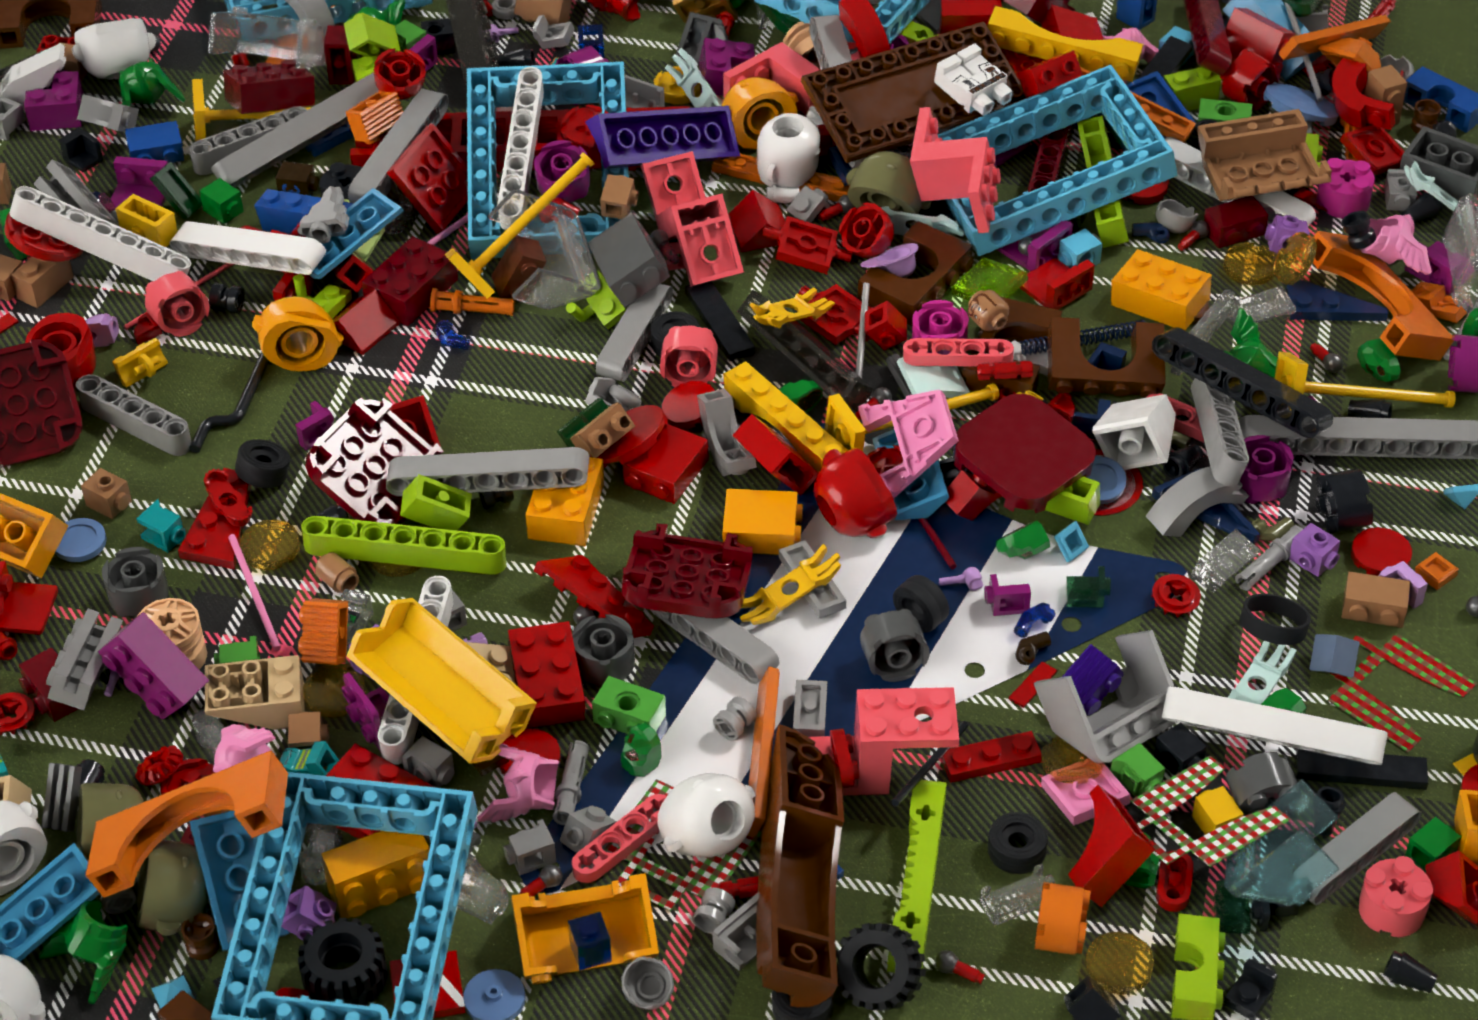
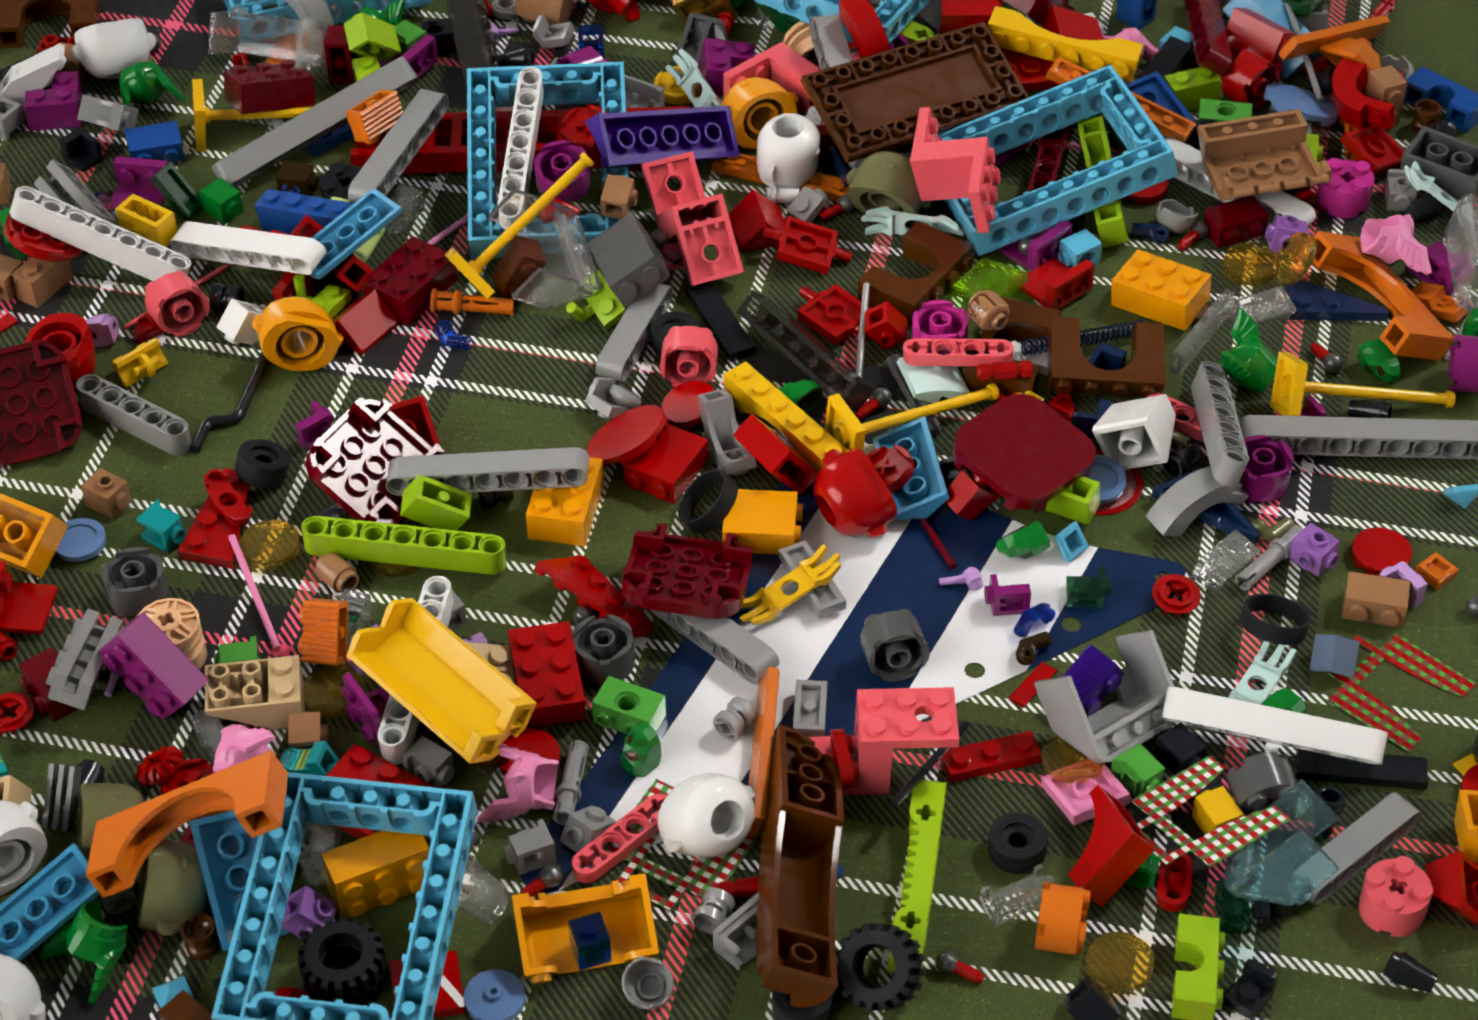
light grey beam [189,107,307,175] -> none
light grey rock [297,186,350,243] -> none
red cylinder [373,48,426,101] -> none
red plate [386,123,468,234] -> none
medium nougat hips [556,398,635,458] -> none
yellow piece [750,288,835,328] -> none
red cylinder [839,202,894,258] -> none
bright pink wing [858,389,959,499] -> none
lavender piece [860,243,919,278] -> none
black tyre [893,575,949,633] -> none
white hips [934,43,1013,116] -> none
red brick [1017,50,1083,97] -> none
black beam [1152,327,1333,438] -> none
black brick [1315,469,1373,534] -> none
black wheel [1341,211,1377,249] -> none
green brick [1405,816,1461,873] -> none
none -> white slope [217,298,265,345]
none -> black tyre [678,468,738,533]

